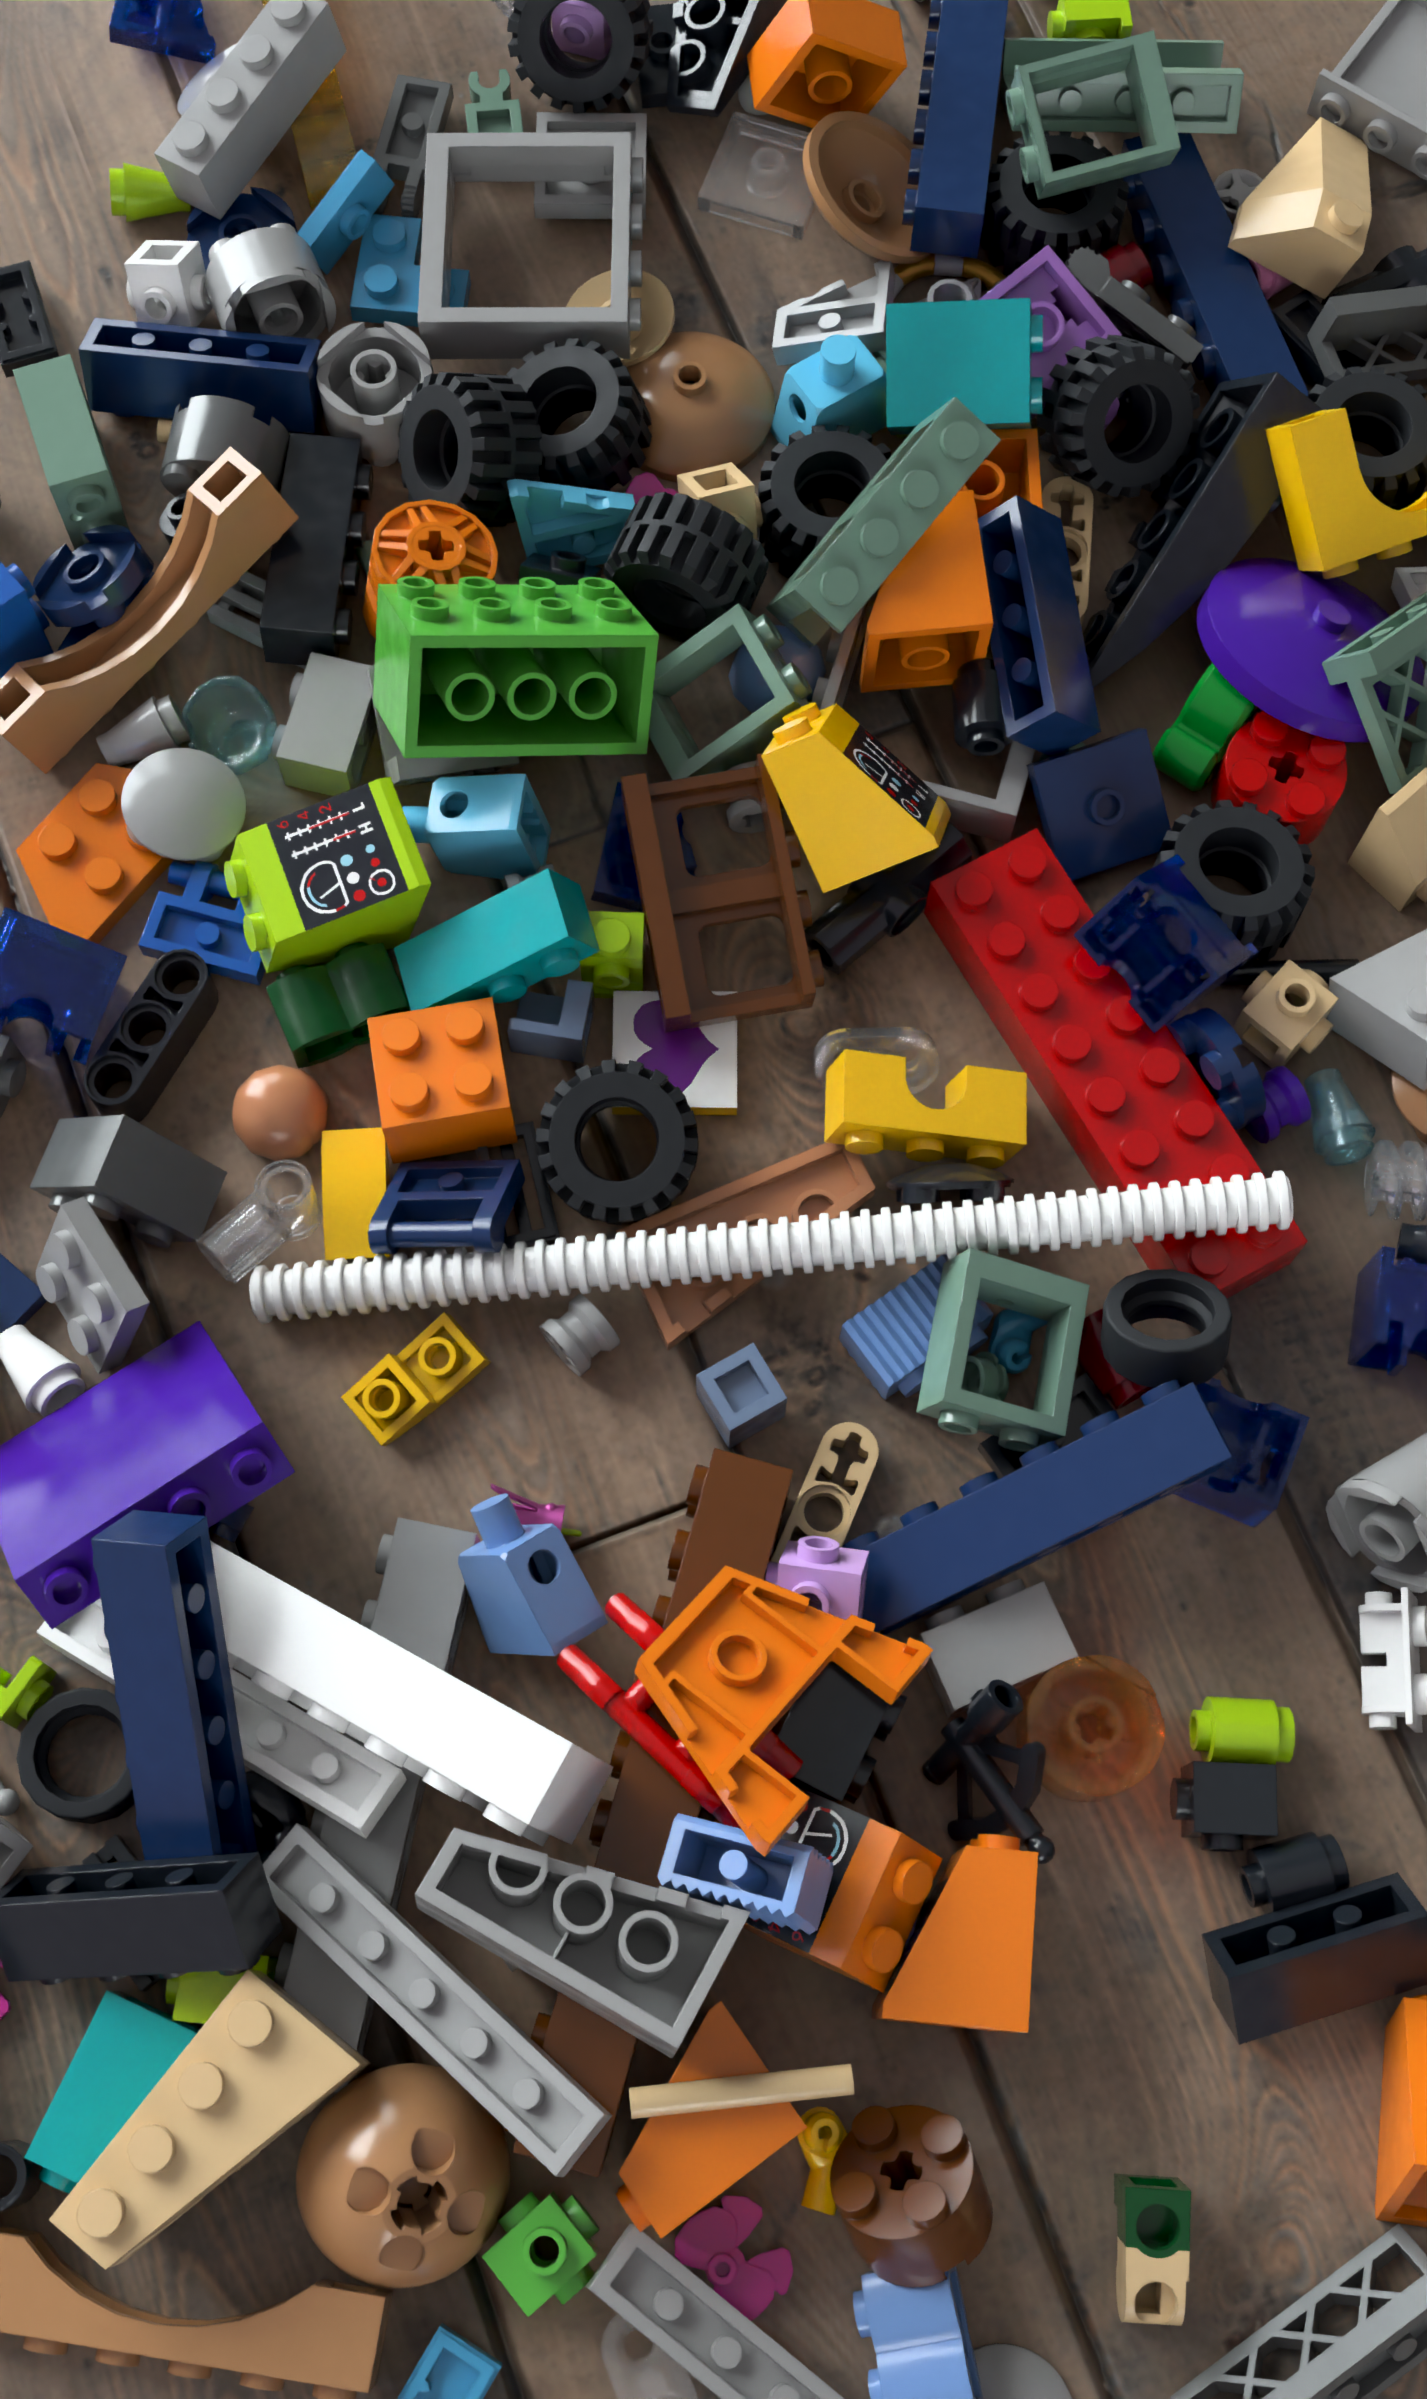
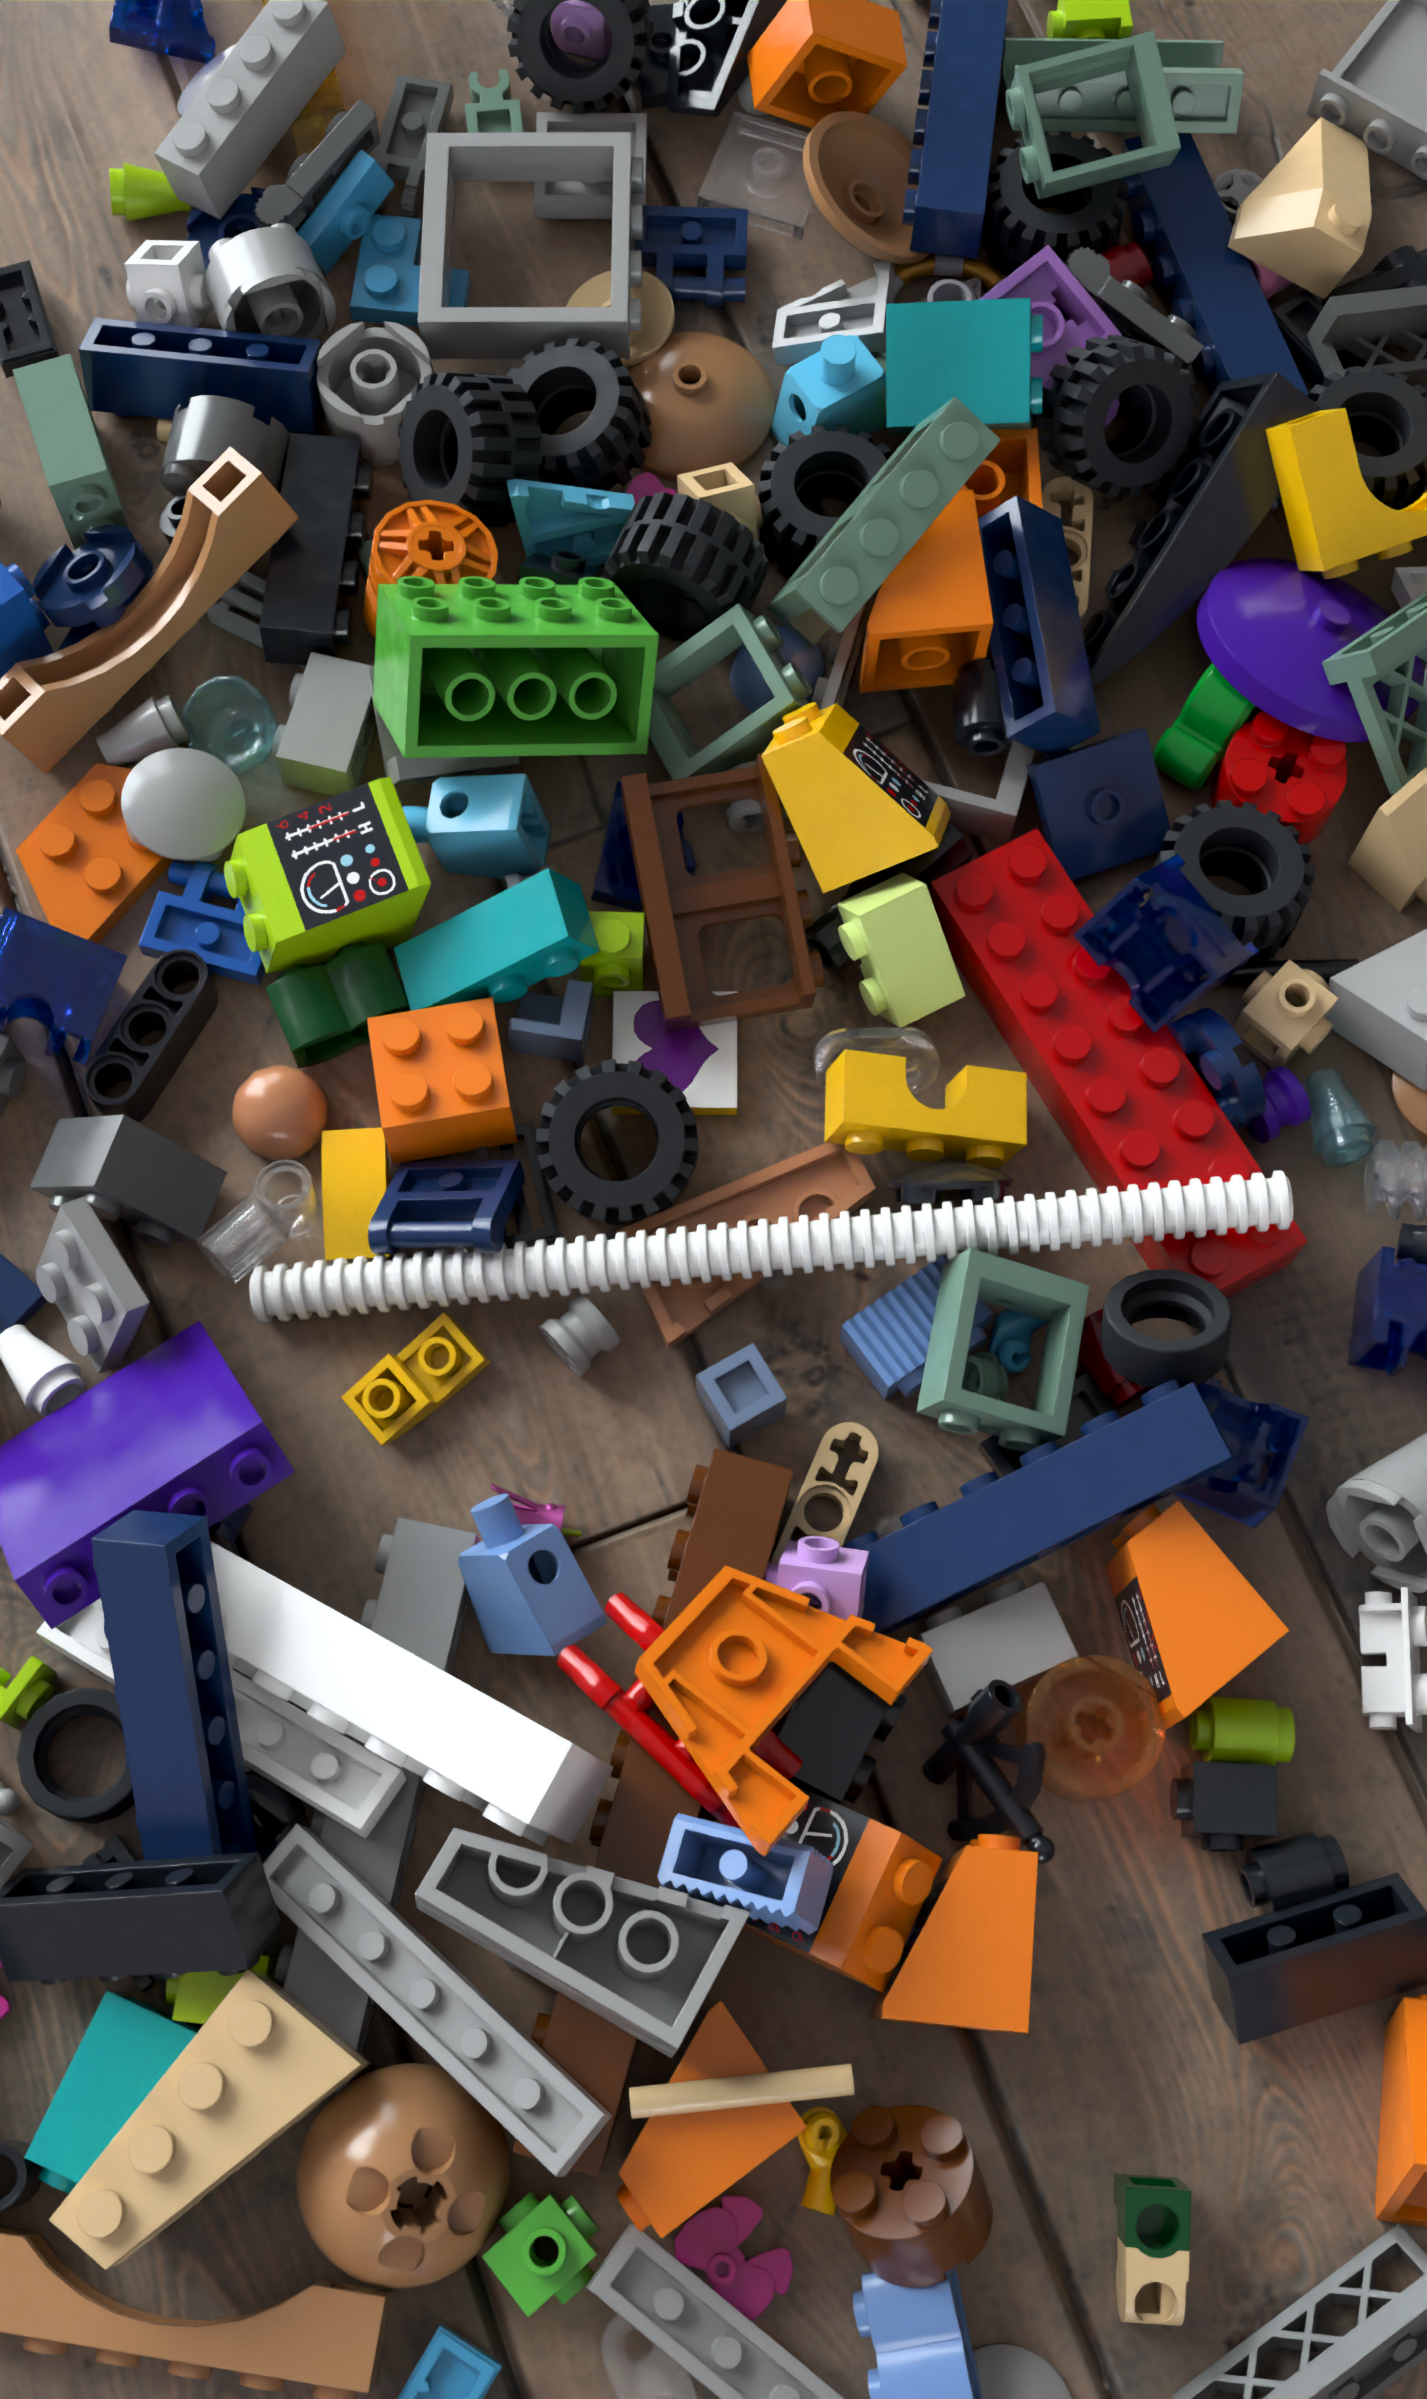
none -> dark grey hinge [254,99,380,232]
none -> dark blue plate [634,205,748,307]
none -> yellowish green piece [837,873,966,1028]
none -> orange slope [1105,1500,1289,1734]

